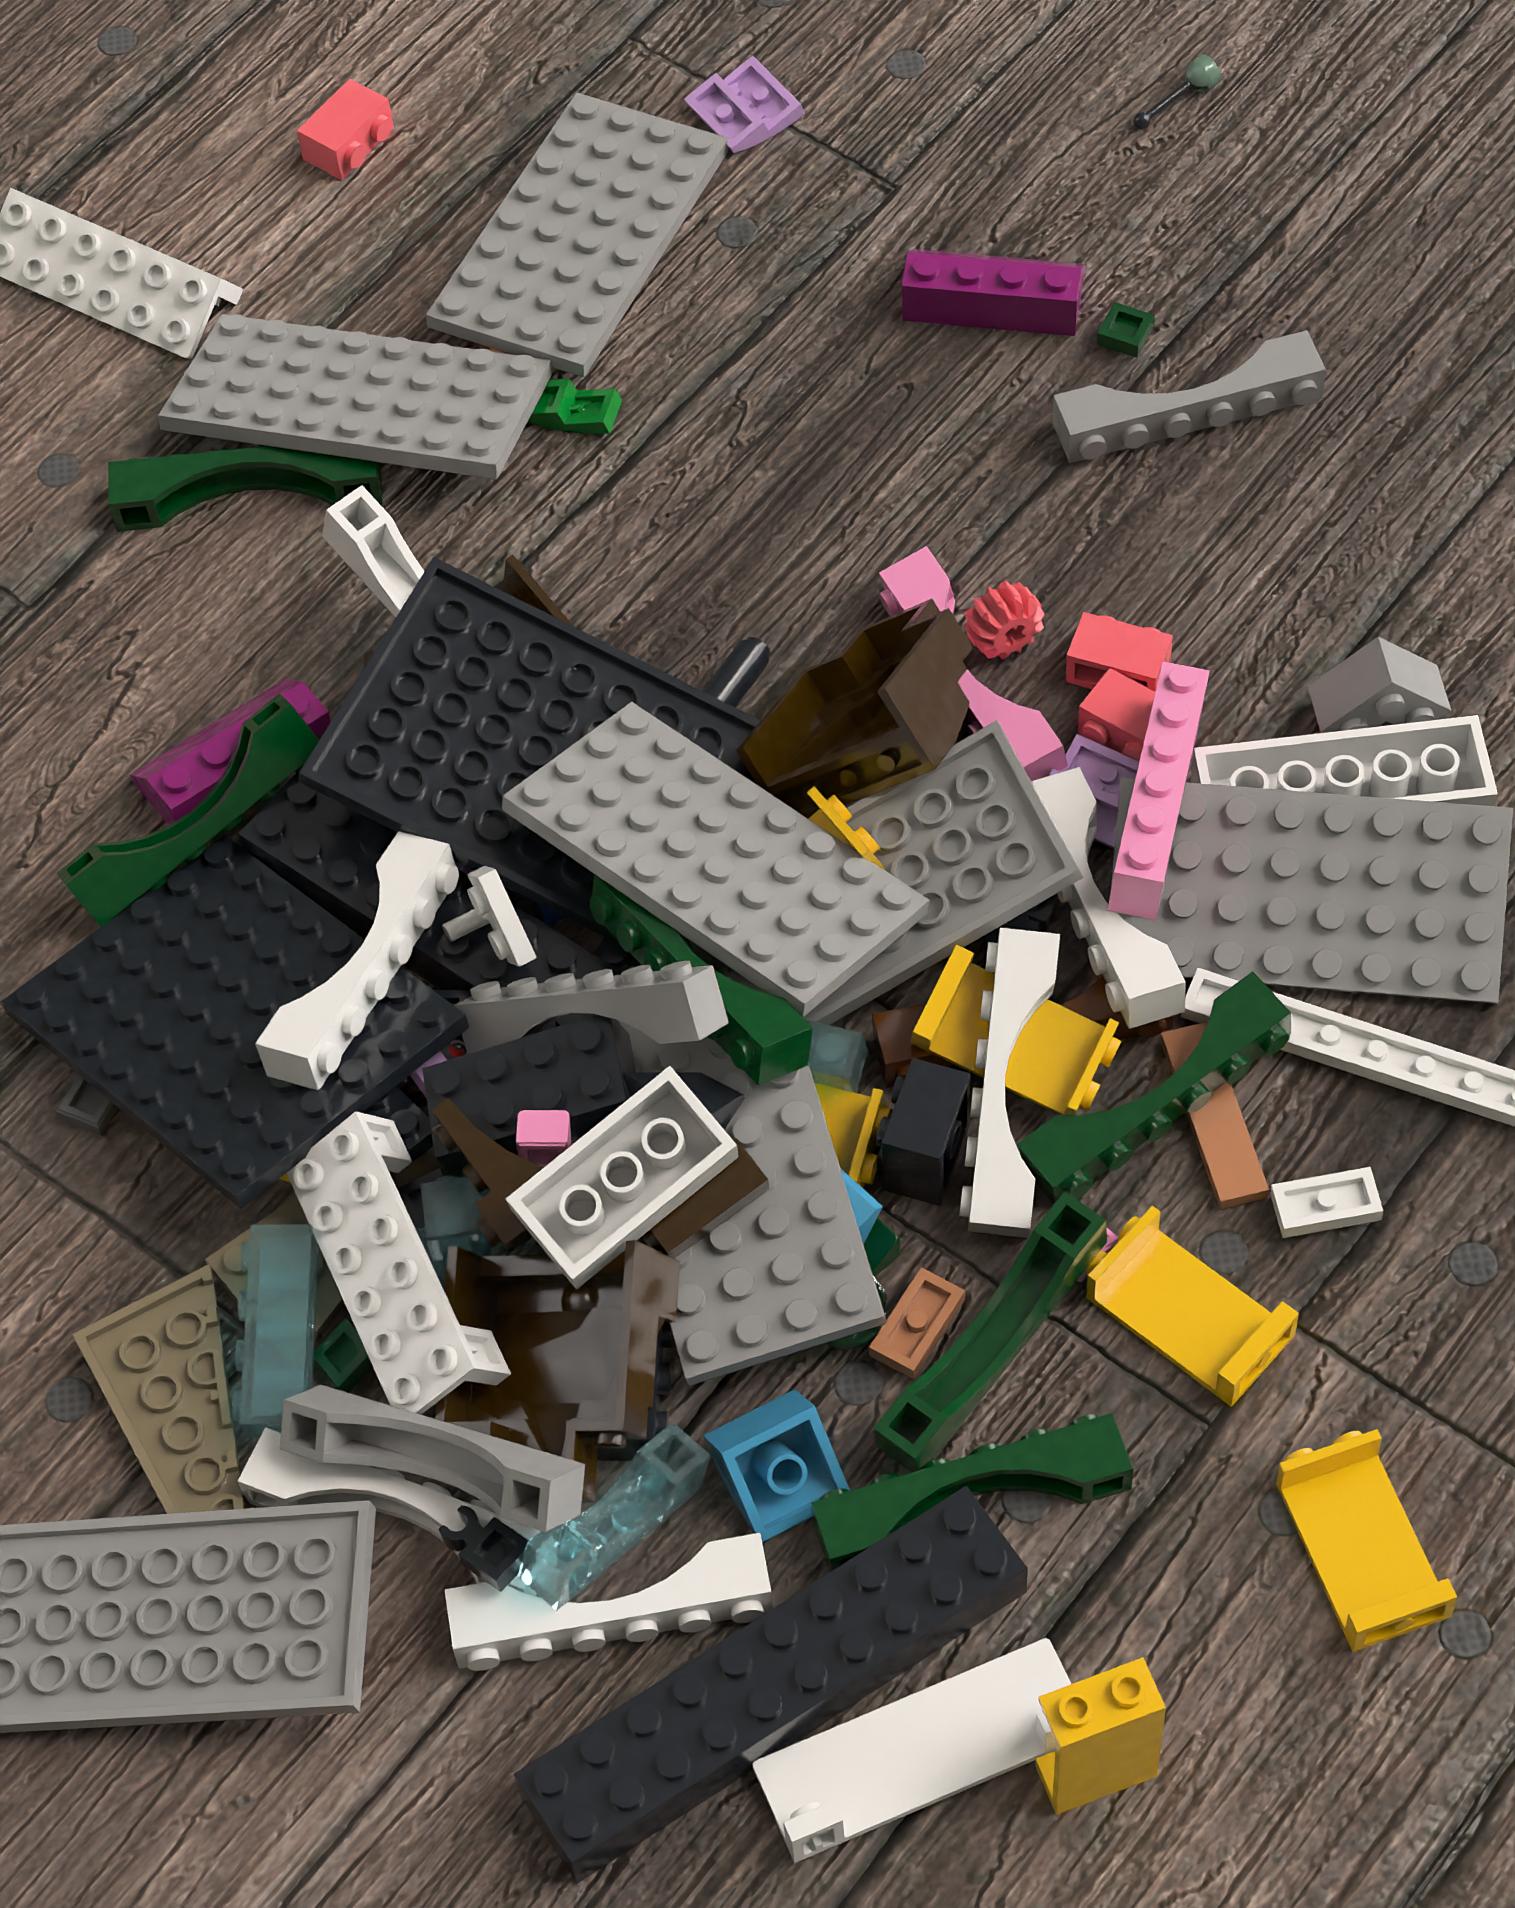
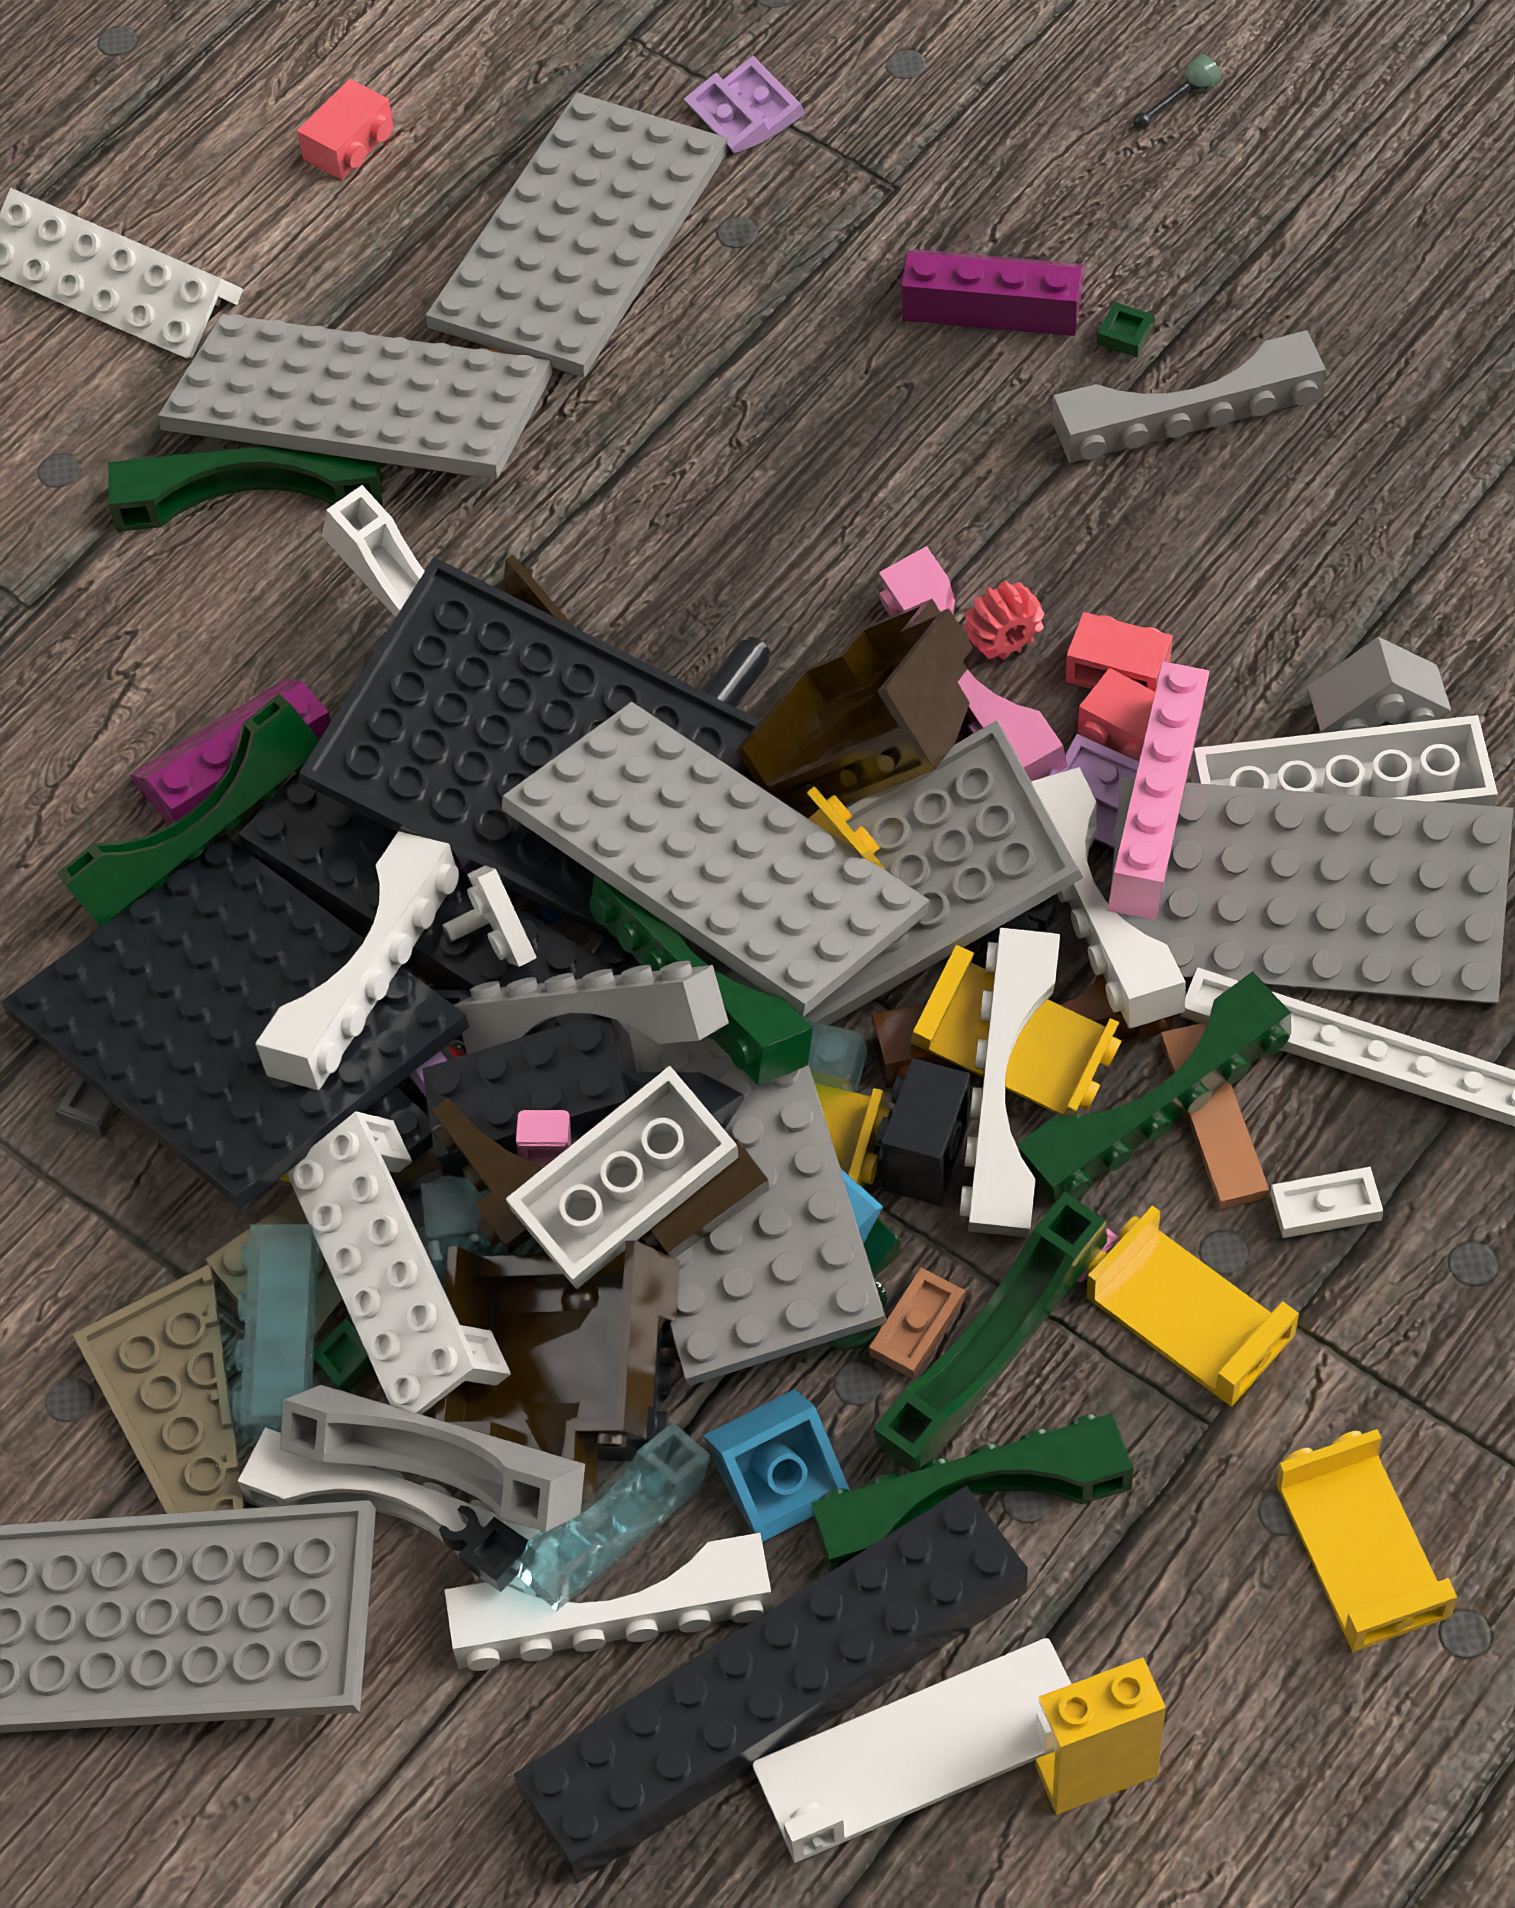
green slope [528,379,622,434] -> none

